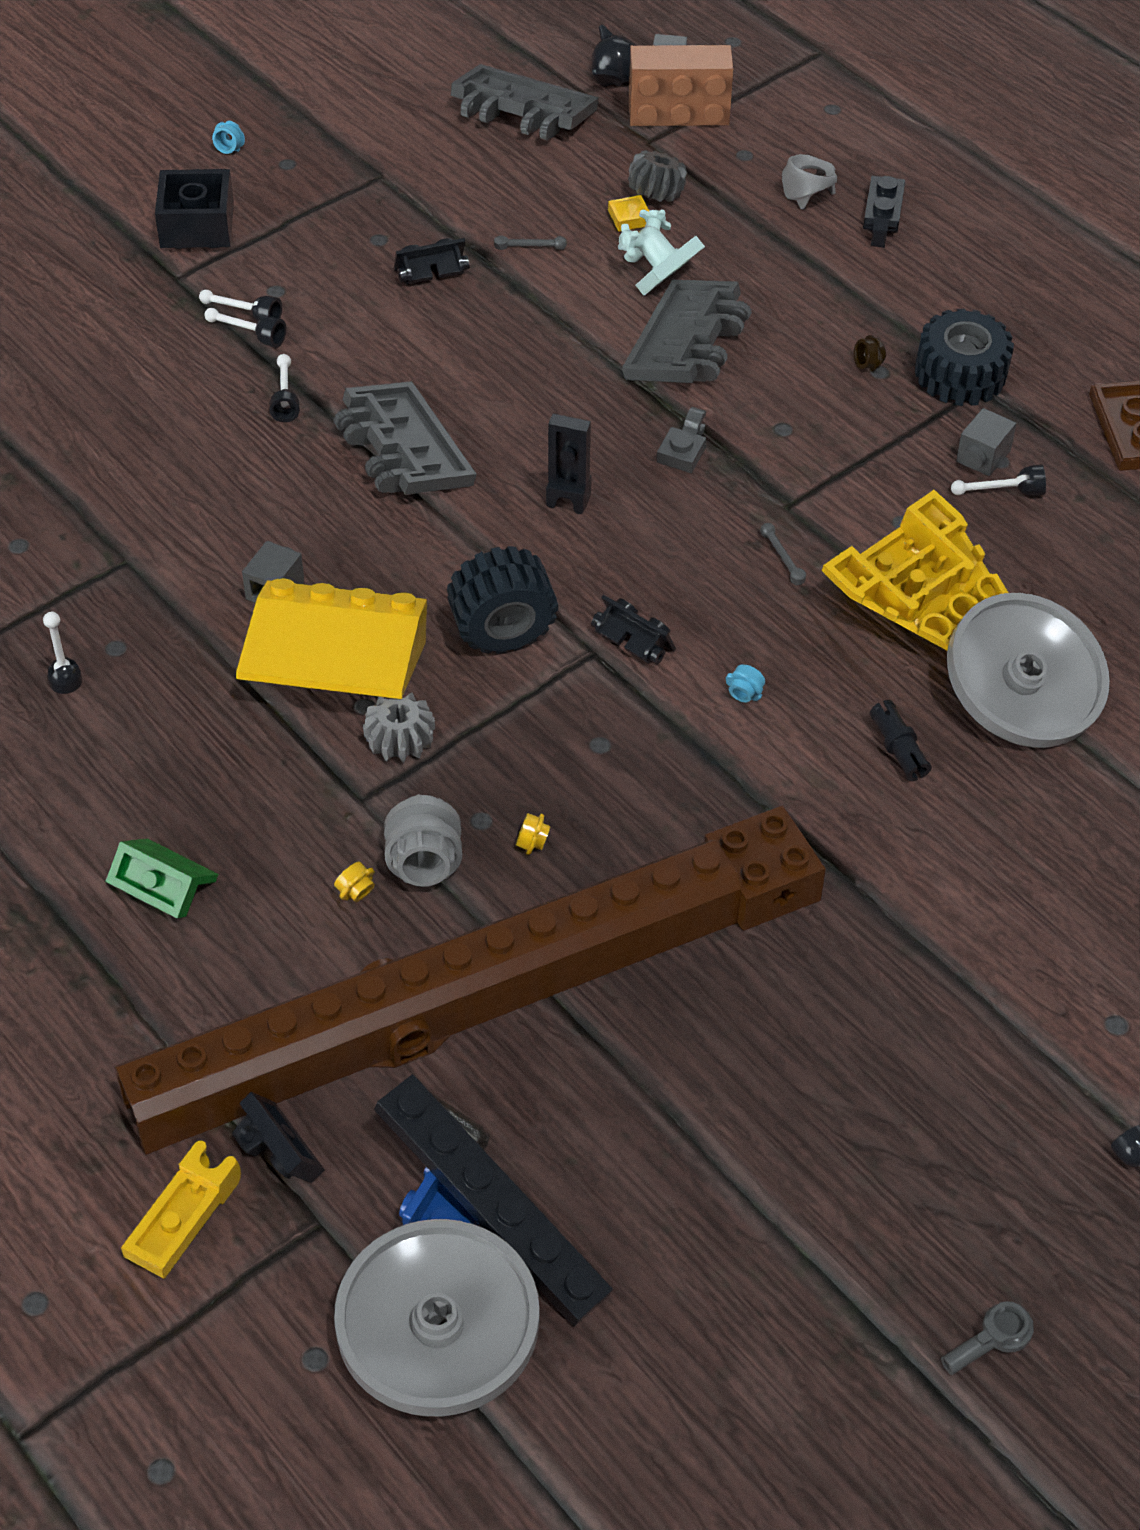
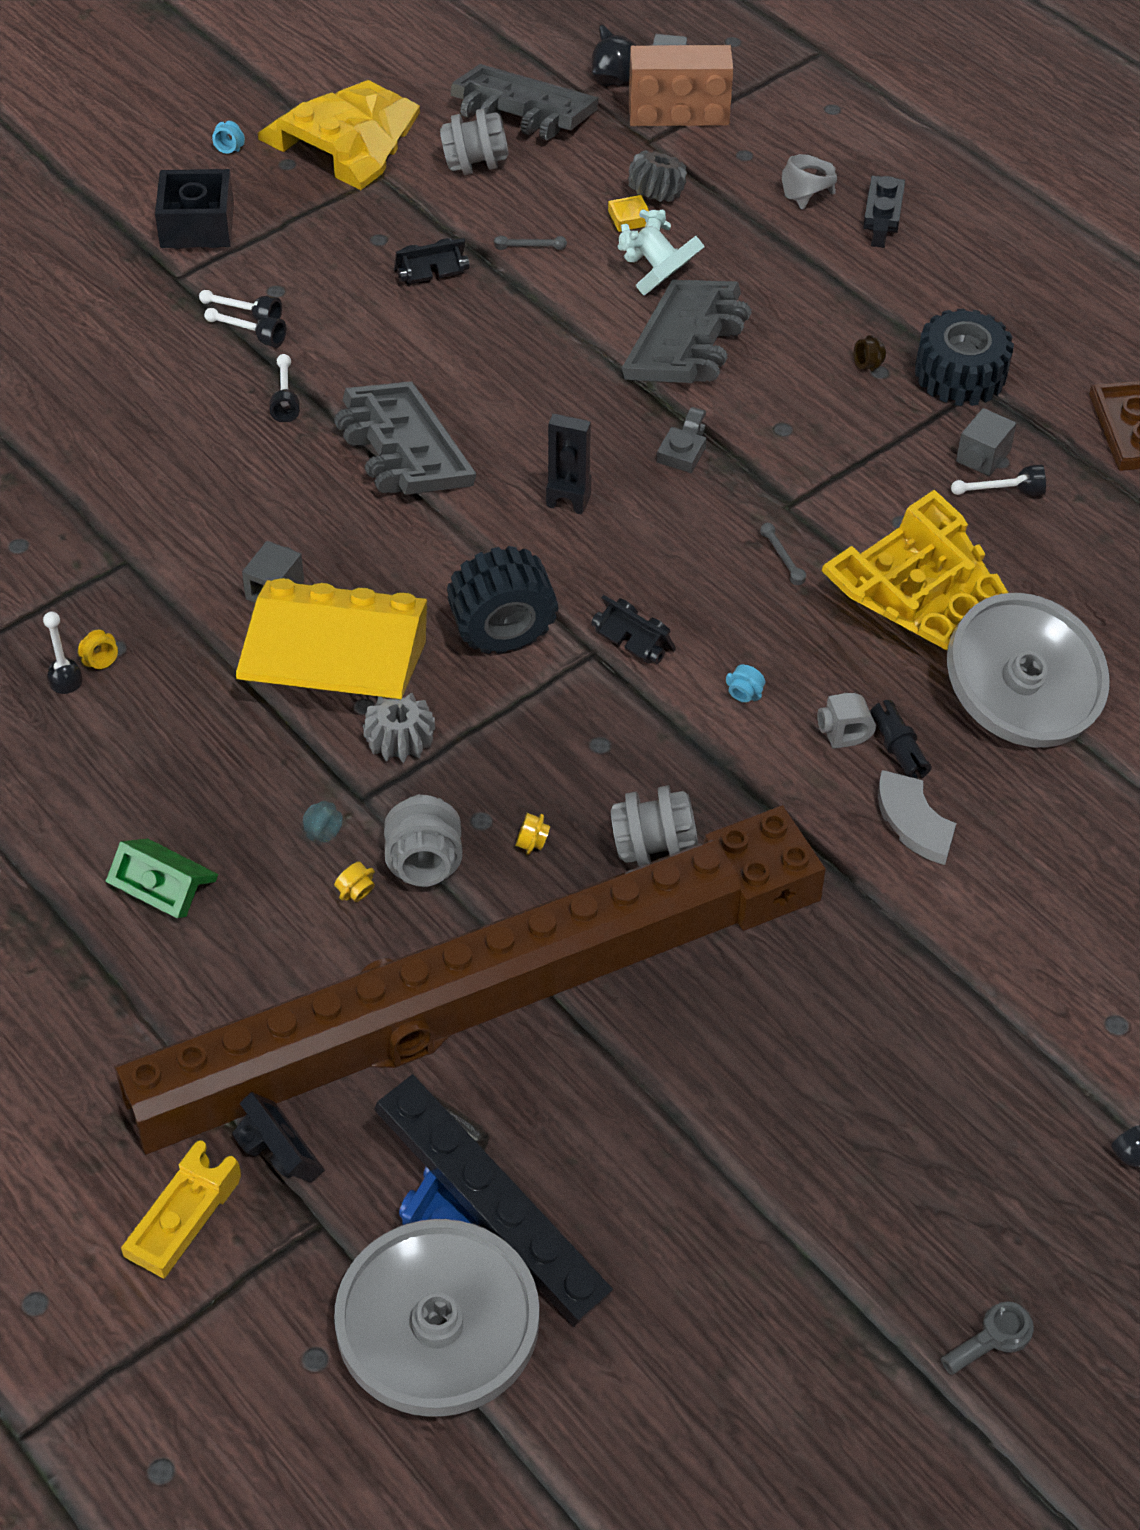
none -> yellow plate [78,630,118,669]
none -> yellow wedge [258,80,420,190]
none -> clear light blue plate [303,801,343,842]
none -> light grey piece [440,108,509,175]
none -> light grey piece [611,785,698,867]
none -> light grey plate [817,693,876,749]
none -> light grey tile [878,770,956,865]

